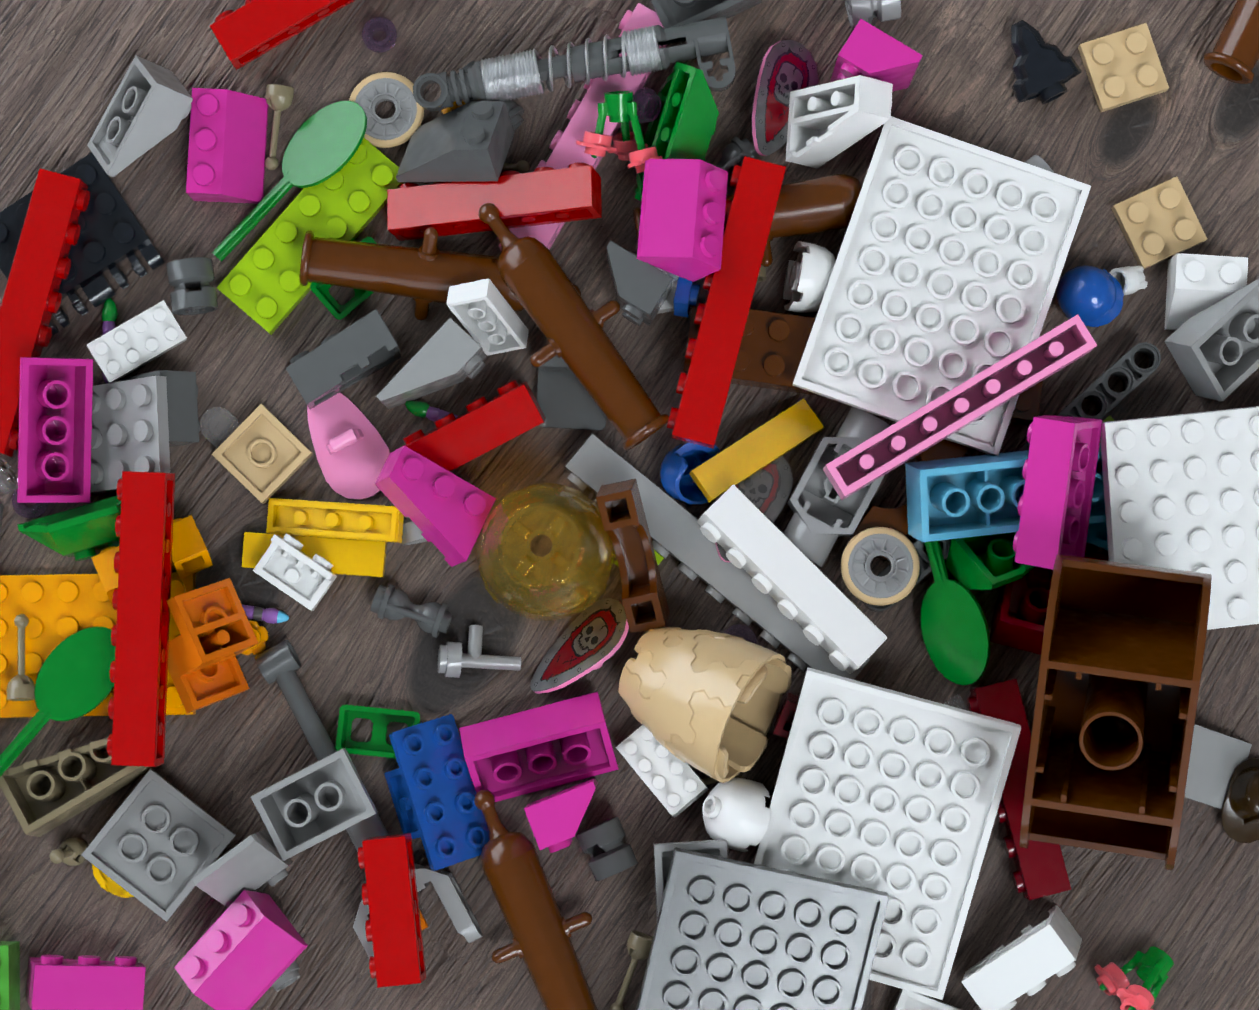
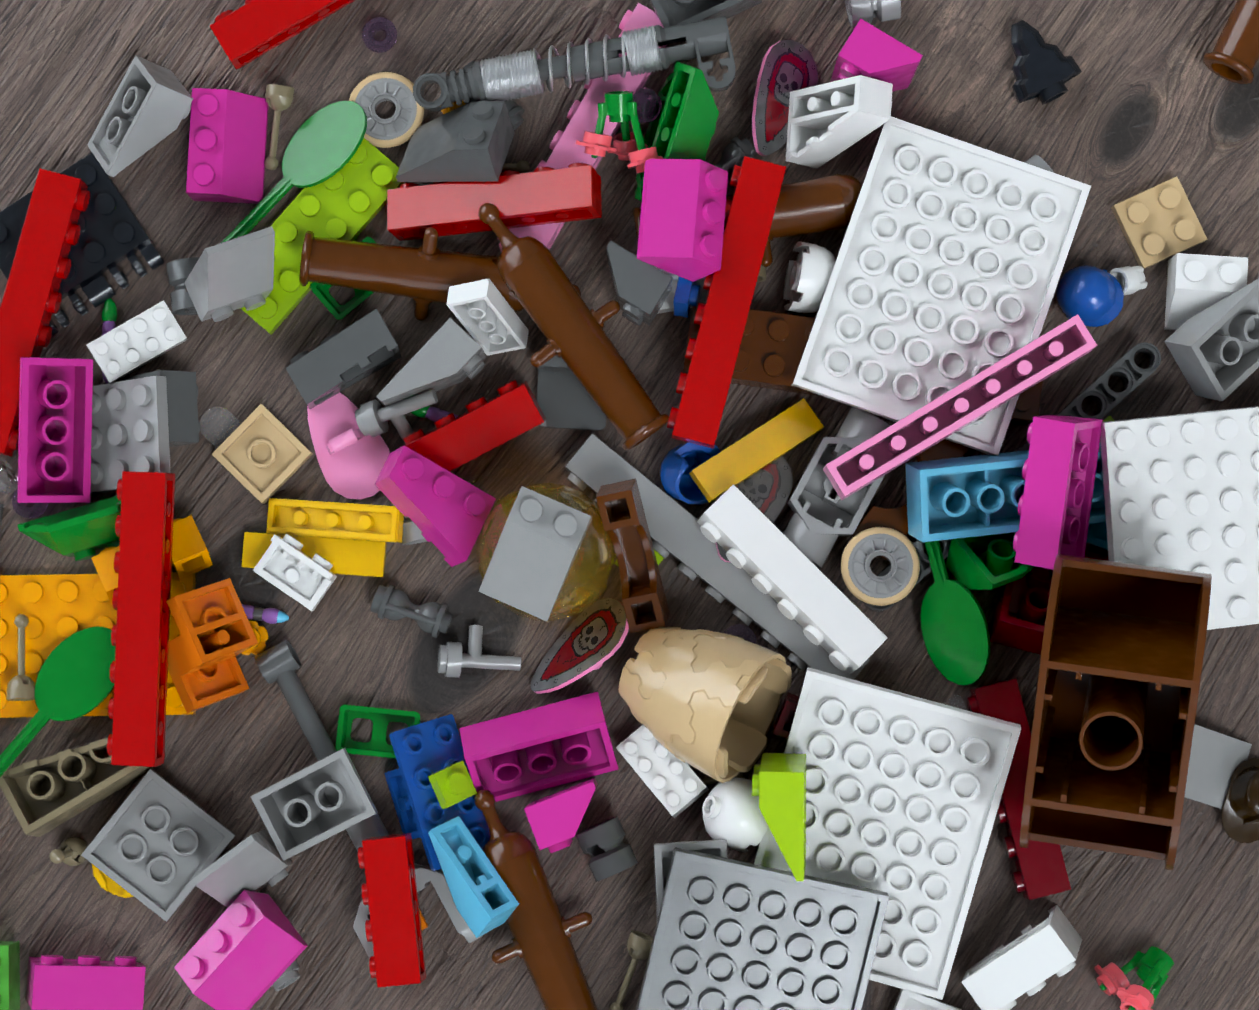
tan plate [1078,23,1169,113] -> none
none -> light grey slope [184,226,275,322]
none -> light grey piece [355,389,438,439]
none -> lime plate [428,760,477,809]
none -> medium azure slope [428,816,519,938]
none -> light grey slope [478,486,592,621]
none -> lime slope [752,753,806,881]

